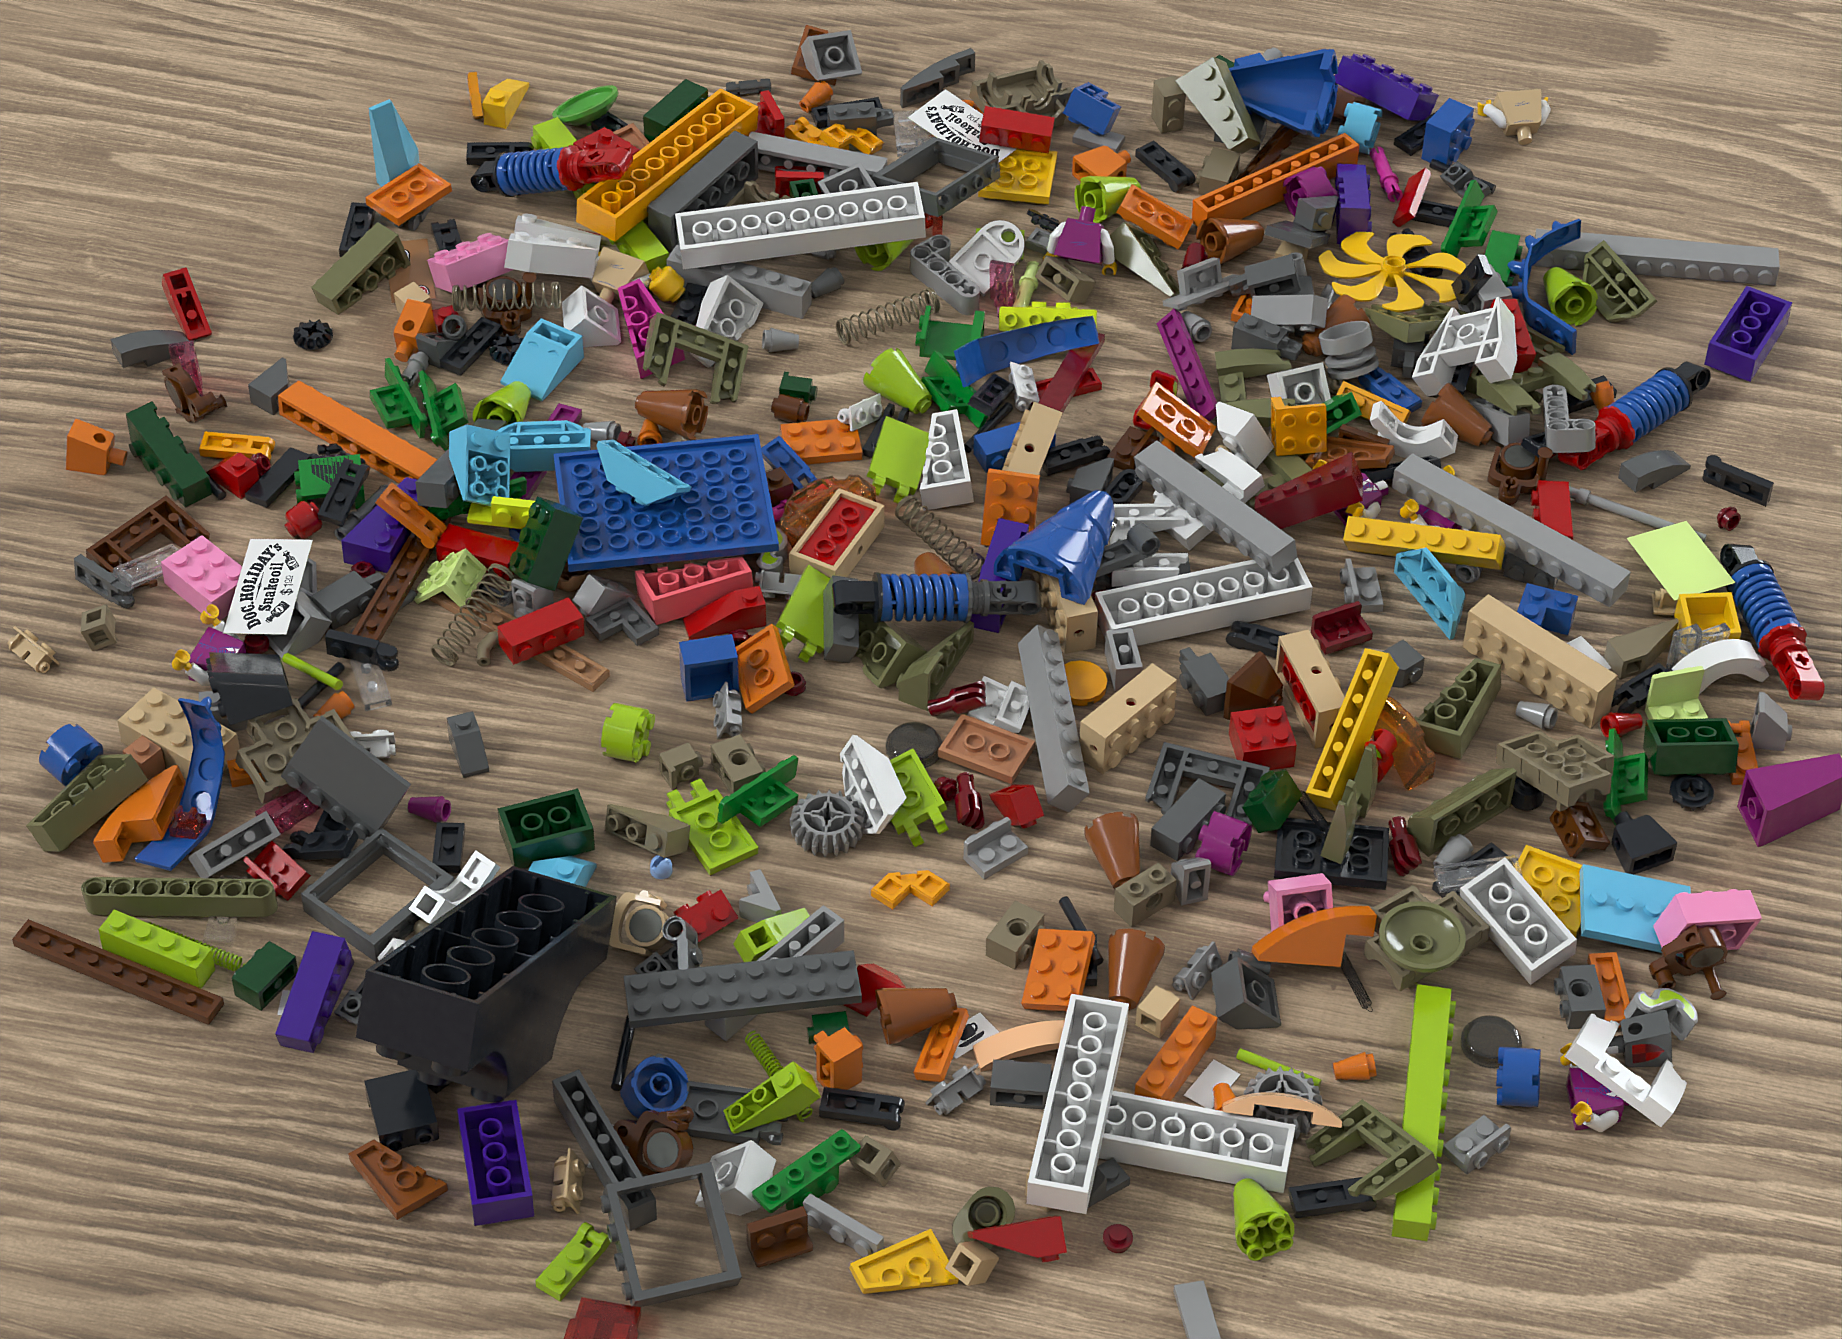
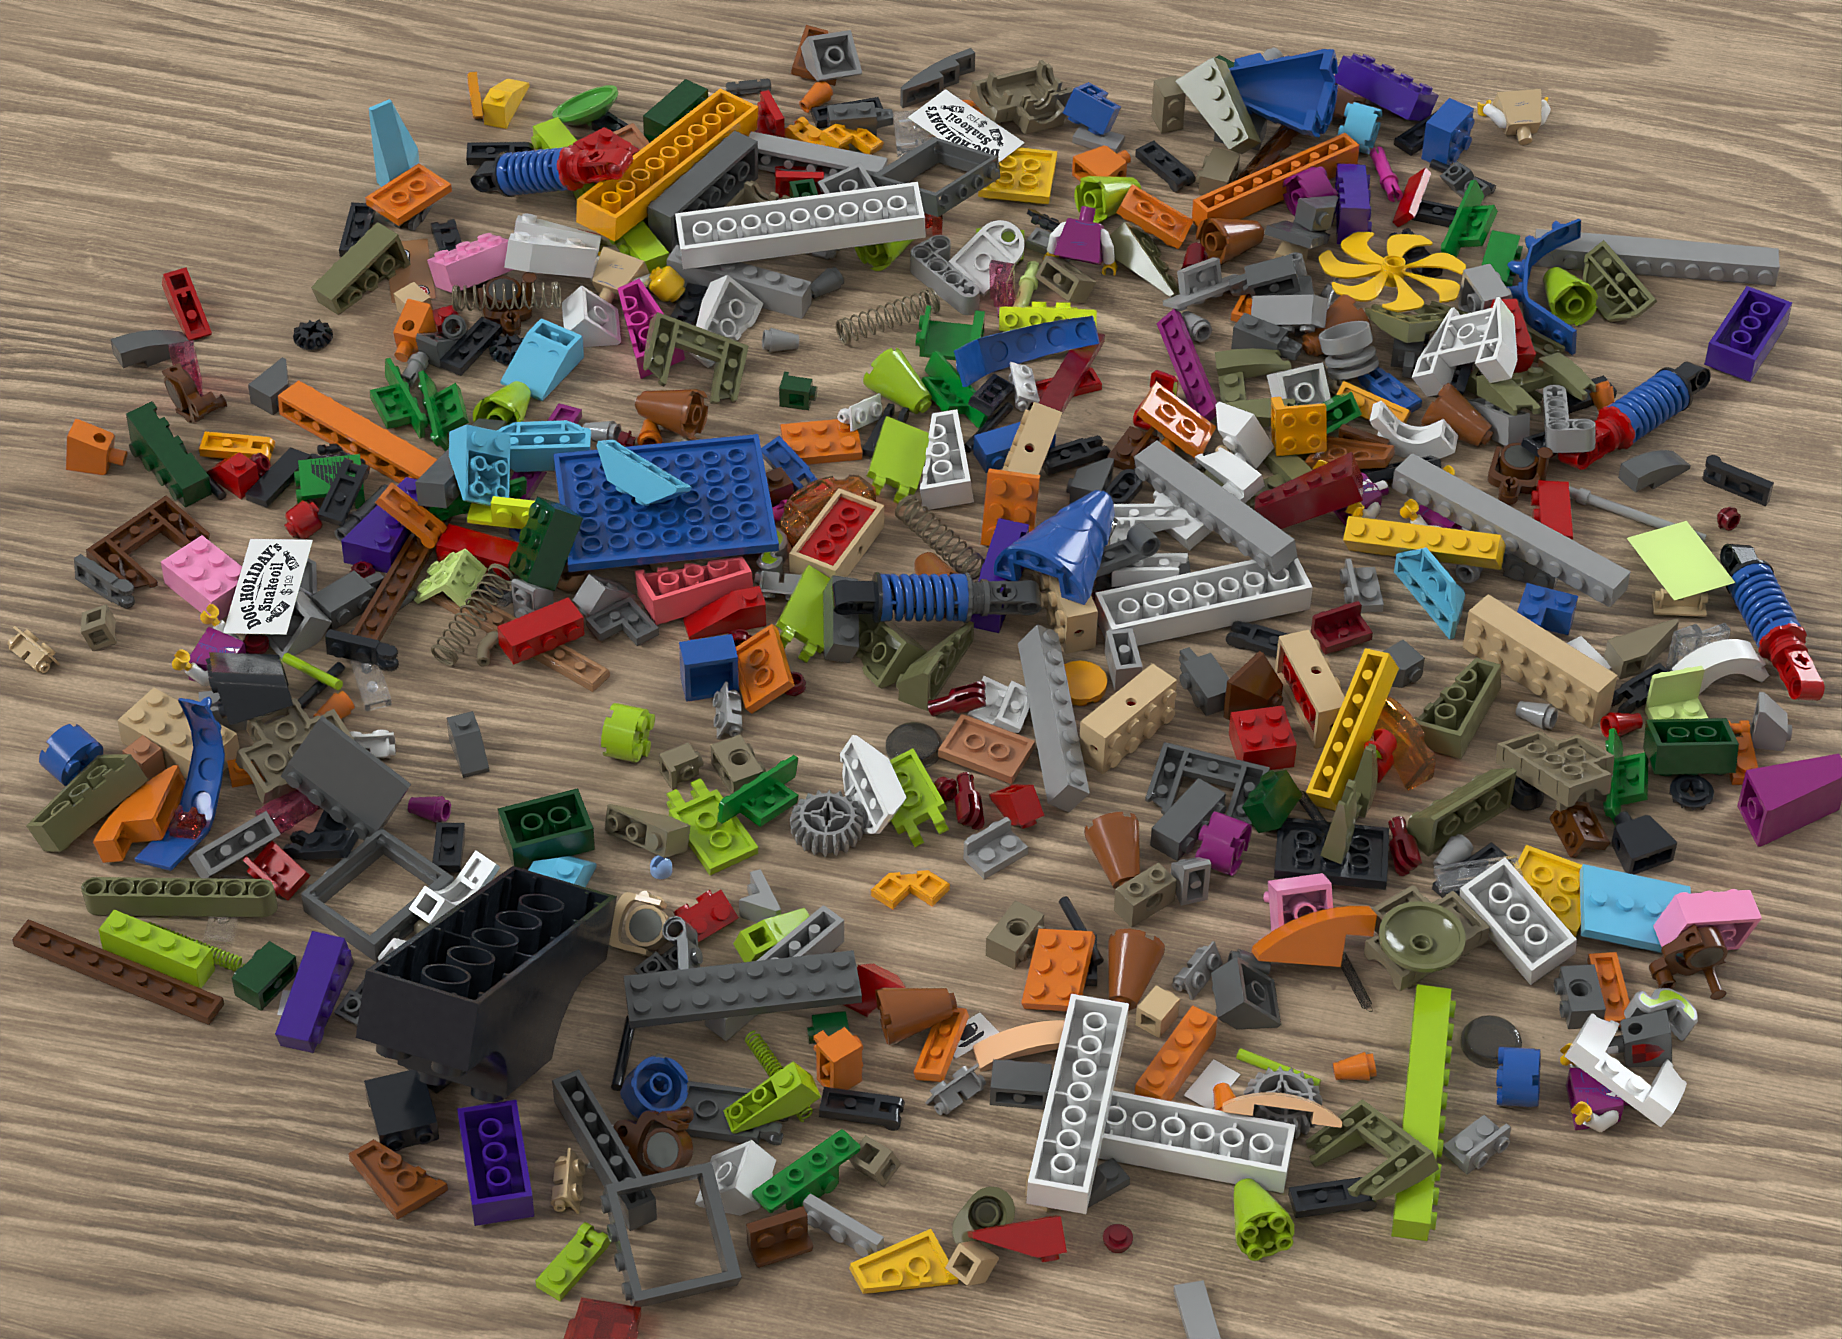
clear tile [112,544,179,589] -> none
reddish brown brick [771,394,810,423] -> none
red brick [979,106,1055,154] -> none
black plate [1451,254,1493,305] -> none
yellow piece [1674,592,1741,655] -> none

